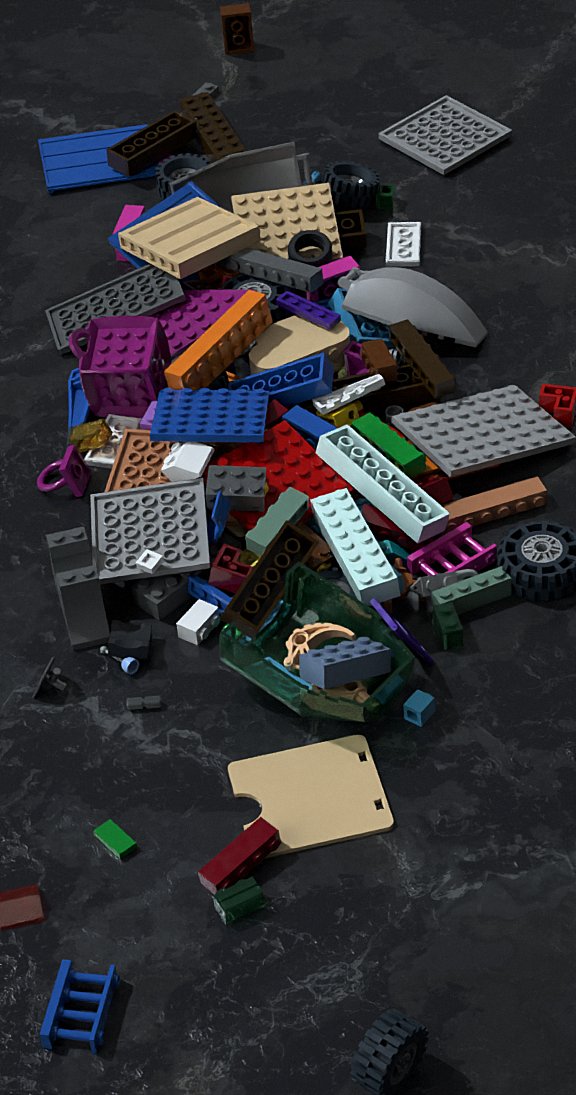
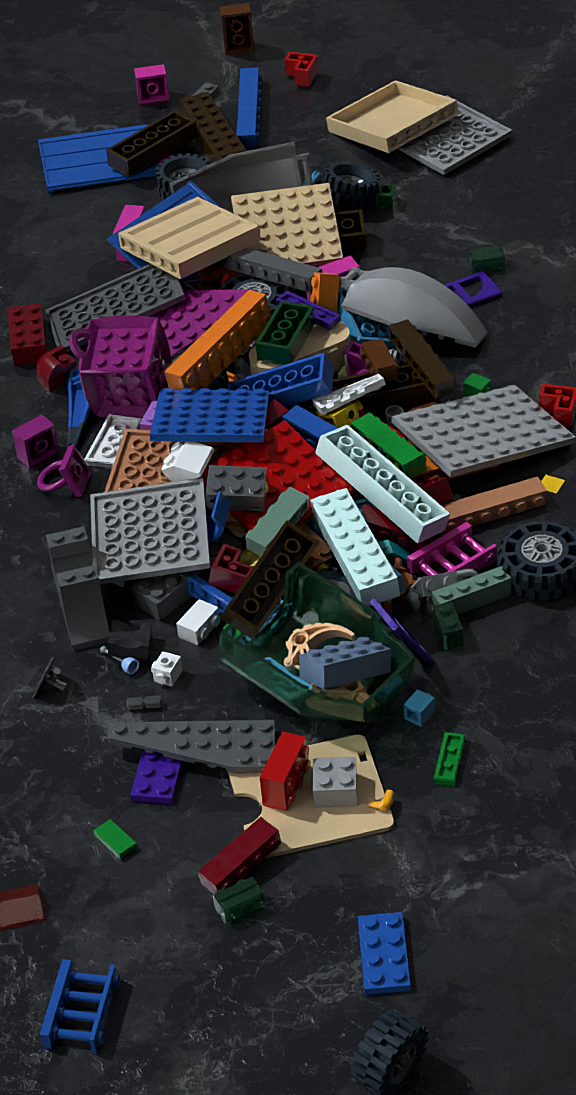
clear yellow brick [68,419,113,453] -> none
white plate [136,549,164,574] -> none
black tyre [288,230,333,267] -> none
white tile [386,222,421,267] -> none
none -> dark red brick [8,303,47,366]
none -> magenta brick [12,415,59,468]
none -> dark red brick [36,345,77,392]
none -> dark grey wing [108,720,275,773]
none -> dark purple plate [130,749,183,804]
none -> dark pink brick [134,64,169,104]
none -> white brick [151,651,183,686]
none -> blue brick [237,68,262,149]
none -> dark green brick [255,301,315,365]
none -> red brick [259,731,311,811]
none -> red brick [284,52,319,87]
none -> orange brick [310,272,340,313]
none -> light grey brick [313,757,357,808]
none -> tan panel [326,80,459,153]
none -> blue plate [358,912,411,995]
none -> light orange animal [368,790,394,811]
none -> green tile [434,732,466,786]
none -> dark purple window [444,271,502,307]
none -> green brick [463,373,492,397]
none -> clear green brick [468,245,505,273]
none -> yellow sticker [541,475,565,493]

